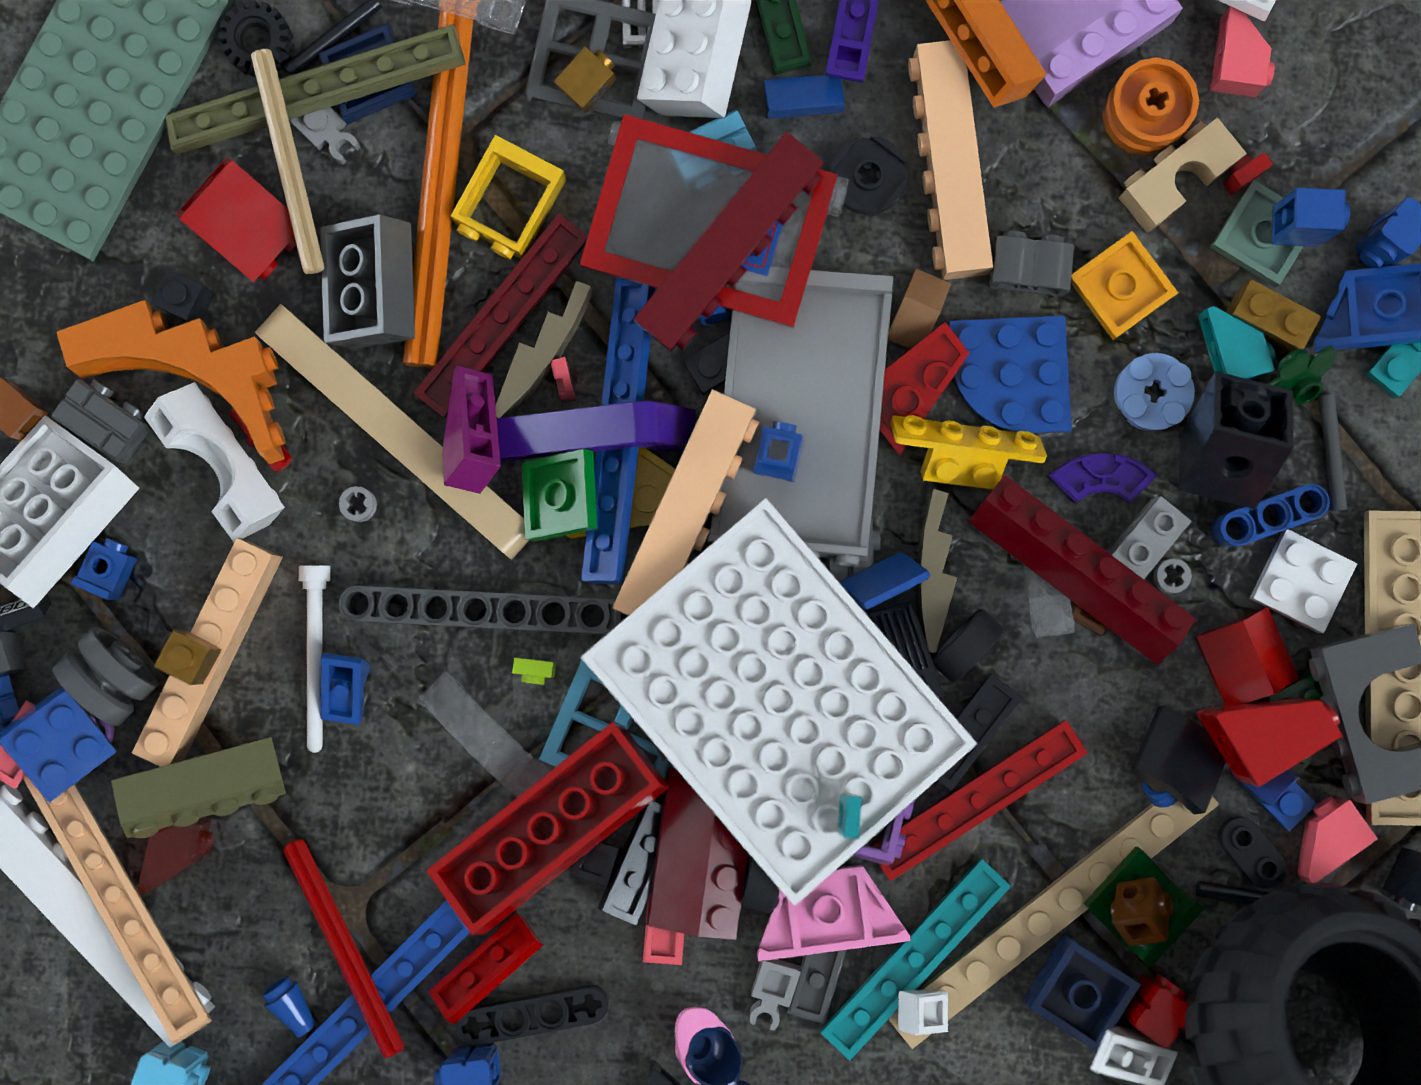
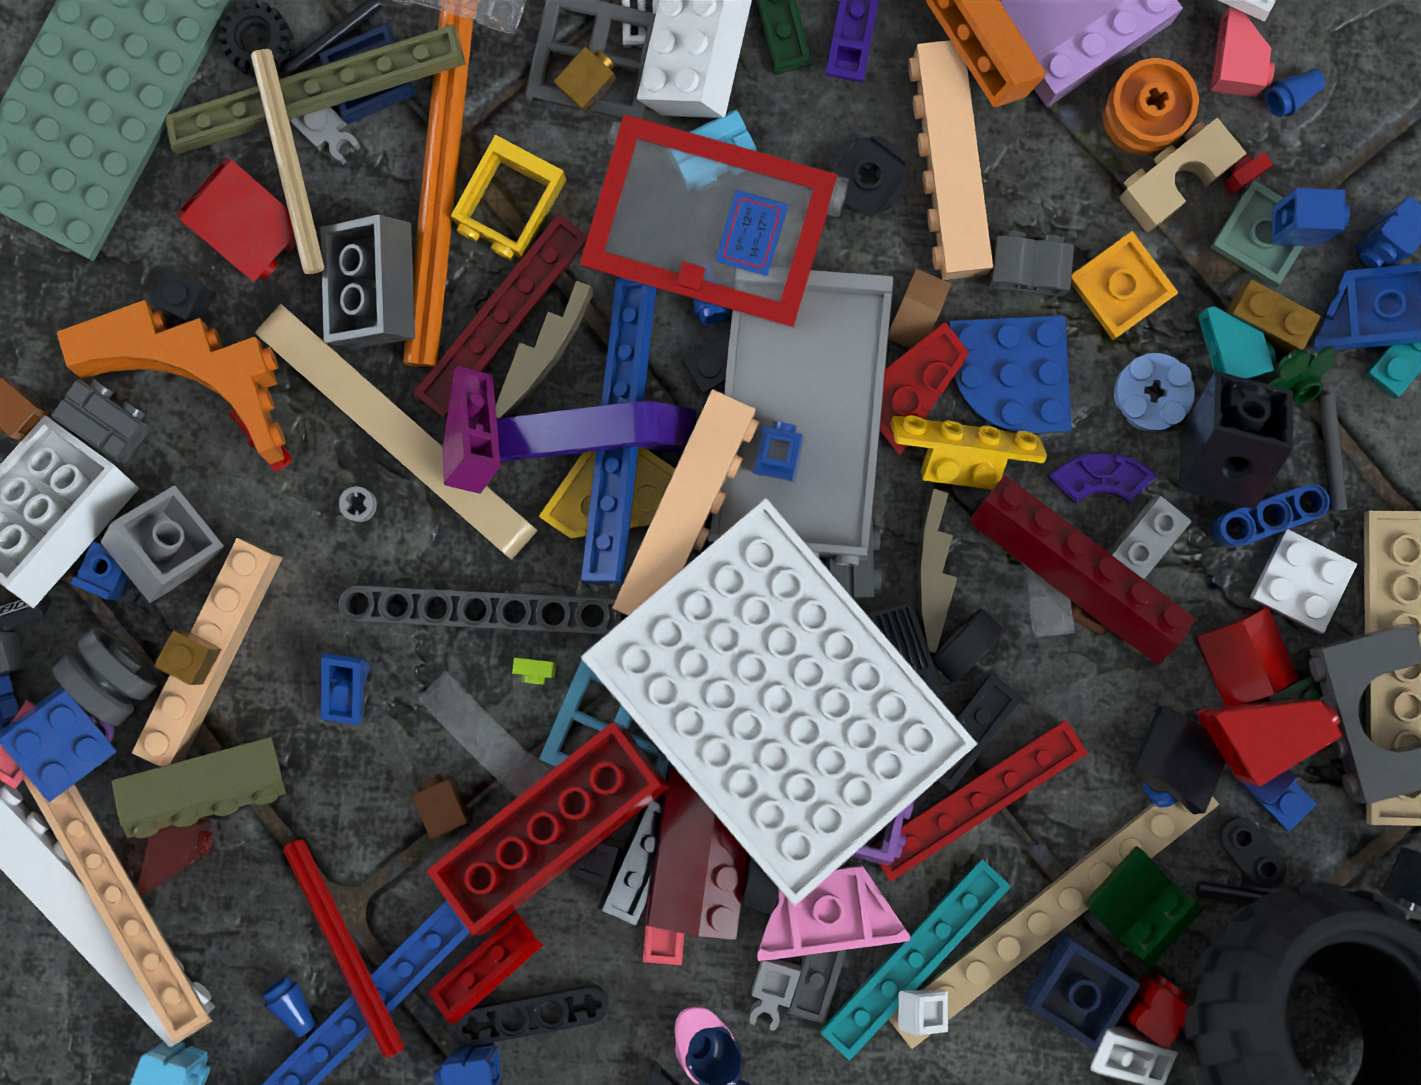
white arch [144,382,285,542] -> none
white piece [299,566,330,753] -> none
green plate [522,449,597,541] -> none
coral tile [551,357,576,403] -> none
dark red brick [633,131,824,352] -> none
blue slope [764,75,845,119] -> none
teal tile [837,793,862,839] -> none
blue slope [839,553,930,610] -> none
reddish brown brick [1111,877,1174,946] -> none
light grey bush [1152,558,1192,594] -> none
coral slope [1297,796,1378,883] -> none
none -> light grey brick [101,485,224,603]
none -> reddish brown brick [412,774,472,839]
none -> blue cone [1264,69,1325,117]

